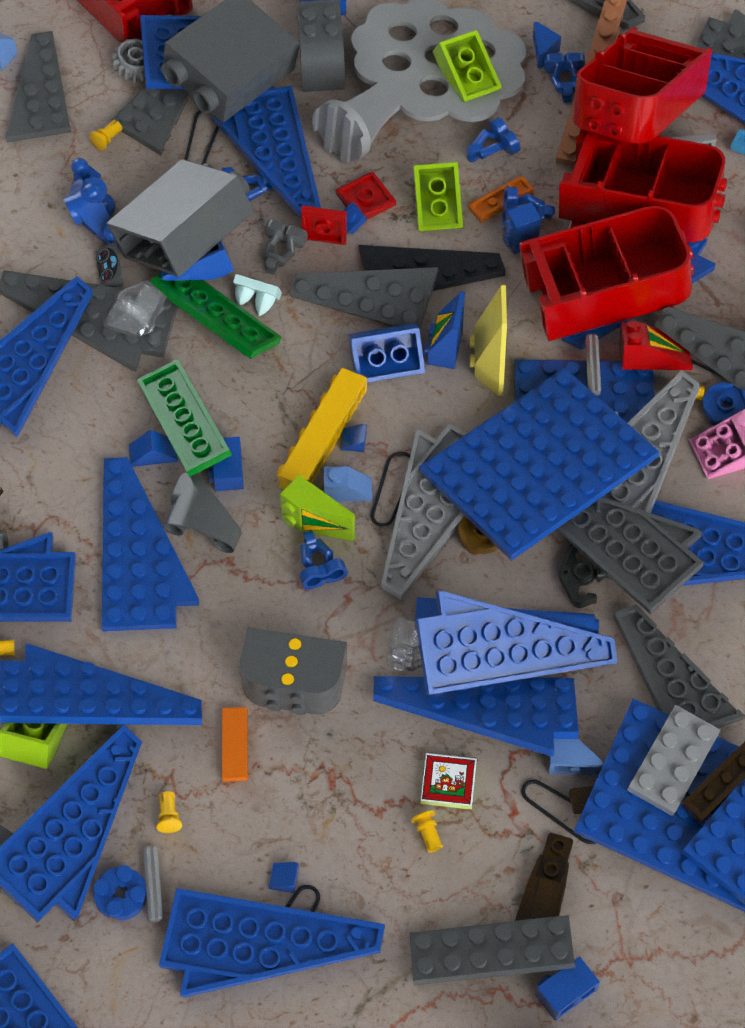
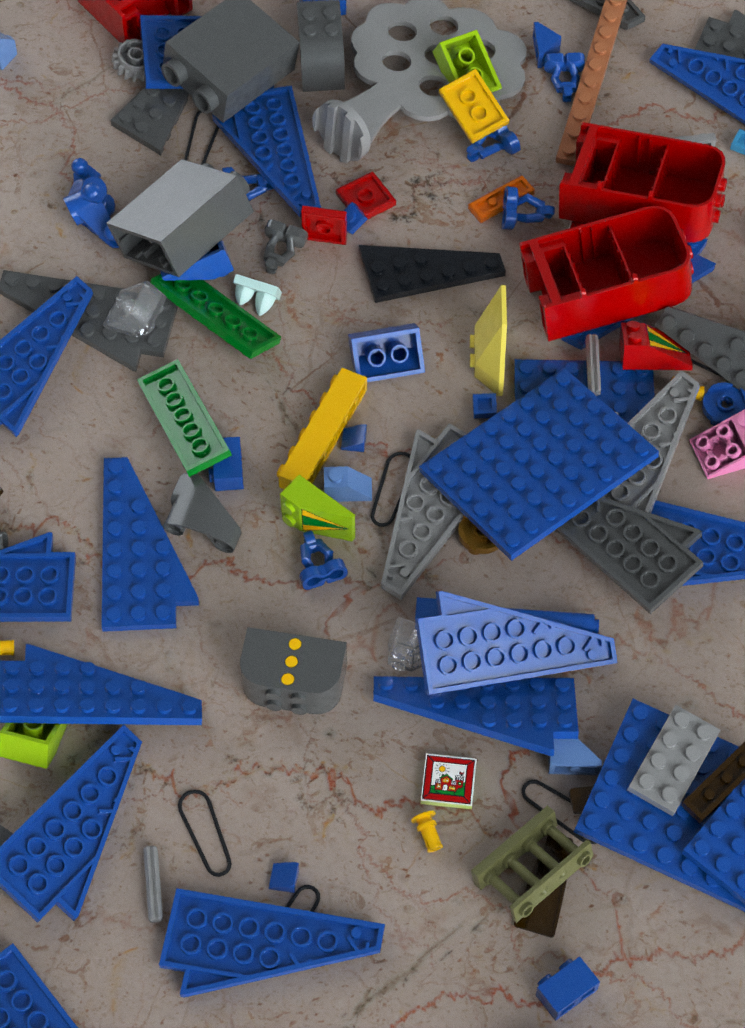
dark grey wing [6,31,71,143] -> none
yellow pin [89,120,122,151] -> none
blue plate [94,865,147,920] -> none
slope [95,242,124,287] -> none
blue slope [129,430,178,467] -> none
yellow pin [156,791,182,833] -> none
orange tile [222,707,248,782] -> none
dark grey wing [290,267,439,329] -> none
dark grey plate [410,915,575,986] -> none
lime slope [414,162,463,232] -> none
blue slope [424,292,465,369] -> none
blue brick [503,202,541,254] -> none
pearl dark grey piece [559,544,609,608] -> none
red piece [572,26,712,144] -> none
dark grey wing [613,604,745,728] -> none
none -> black piece [178,790,232,877]
none -> yellow tile [439,69,510,144]
none -> olive fence [471,805,593,923]
none -> blue plate [472,393,497,419]

